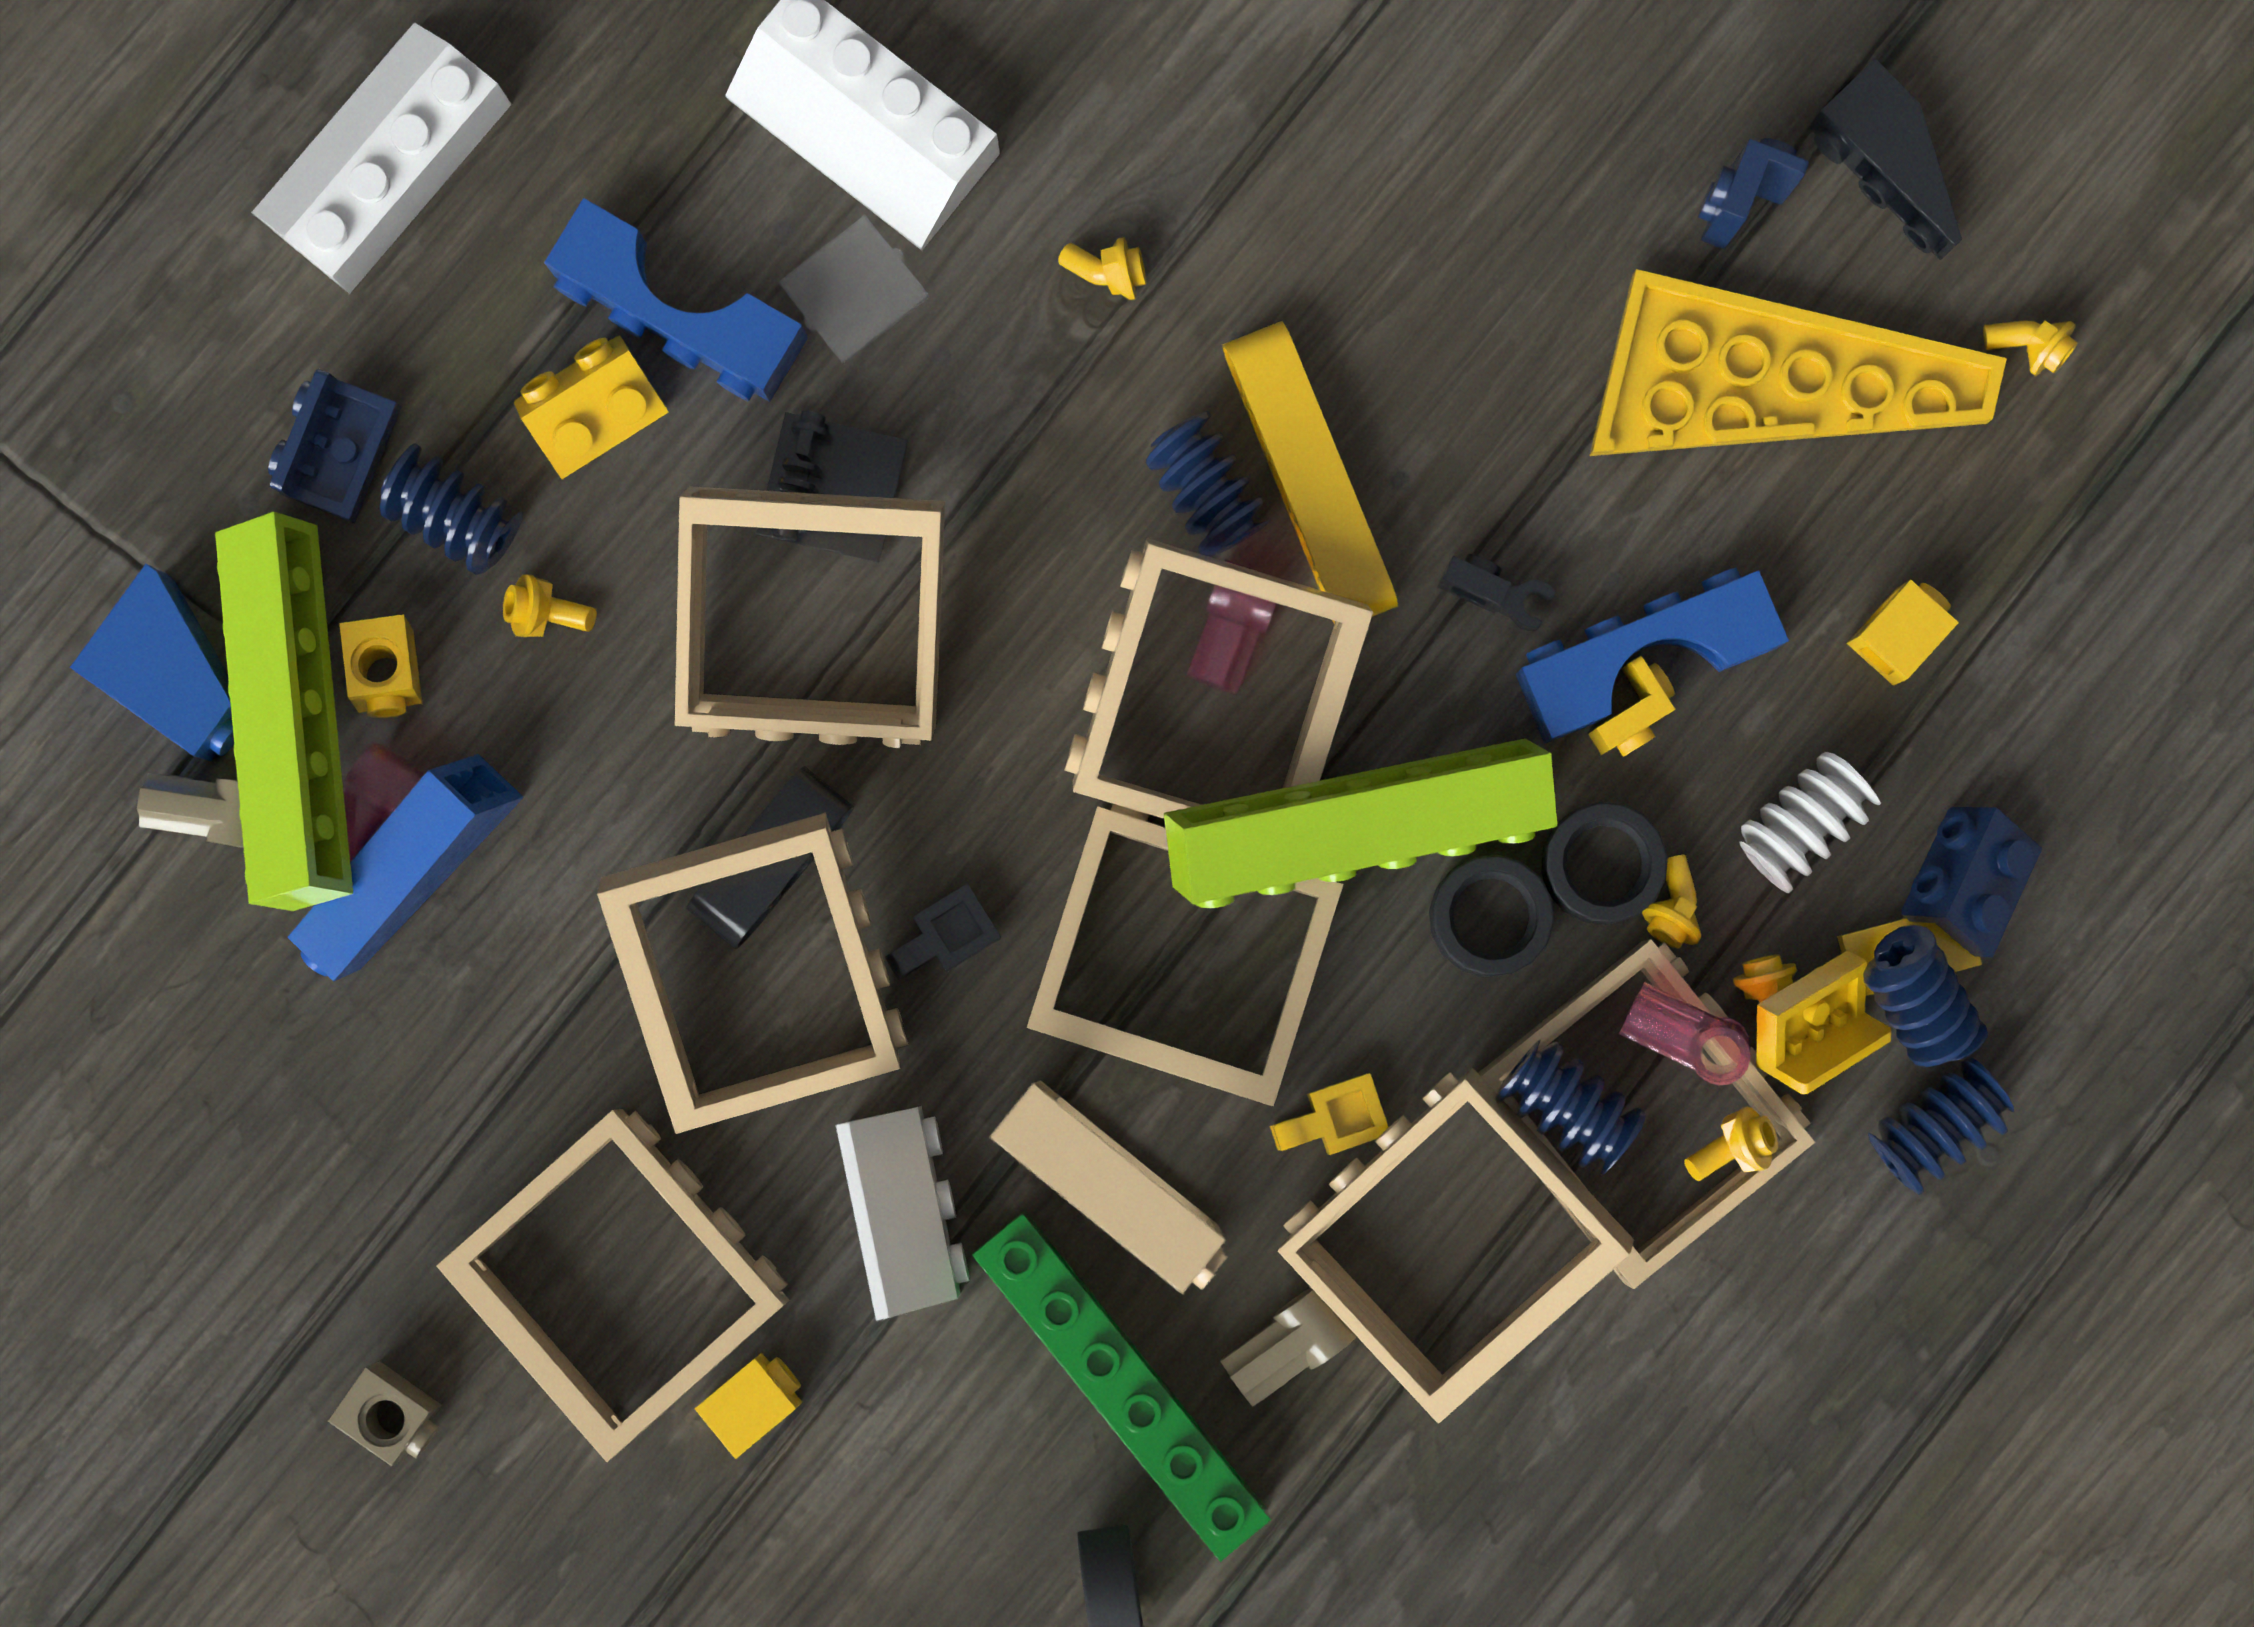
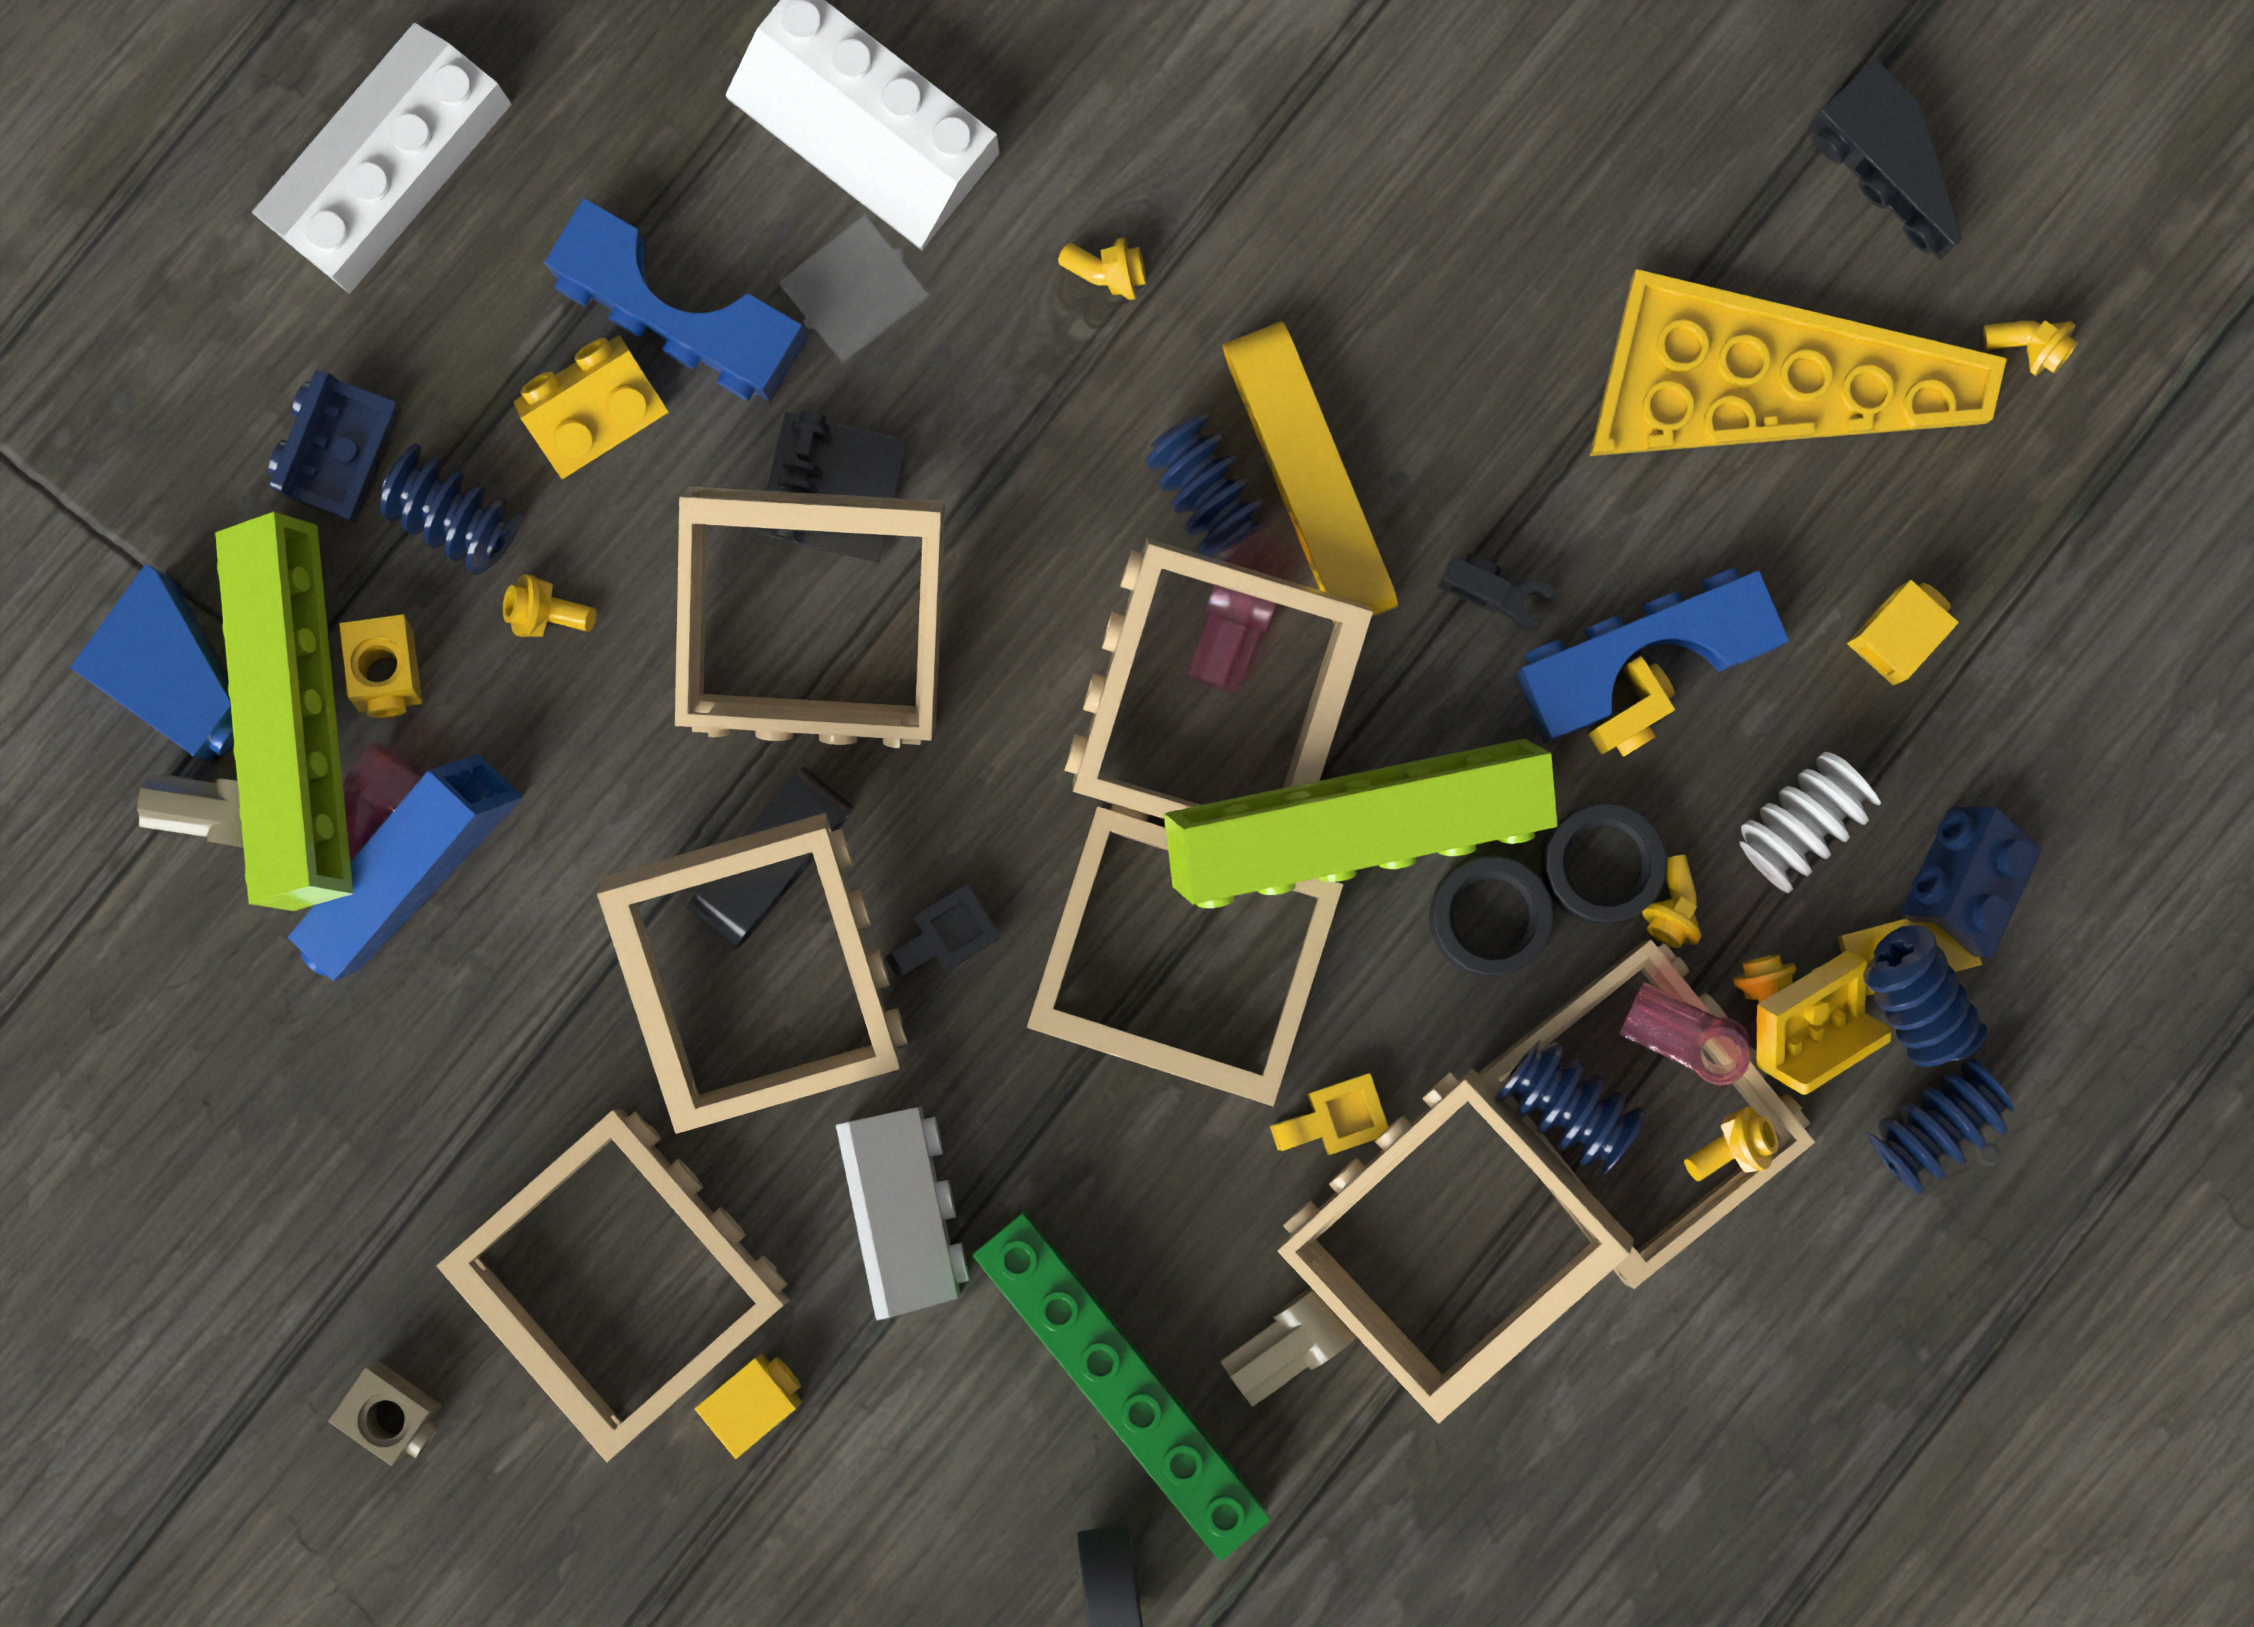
tan window [990,1080,1227,1294] -> none
dark blue bracket [1698,138,1809,249] -> none

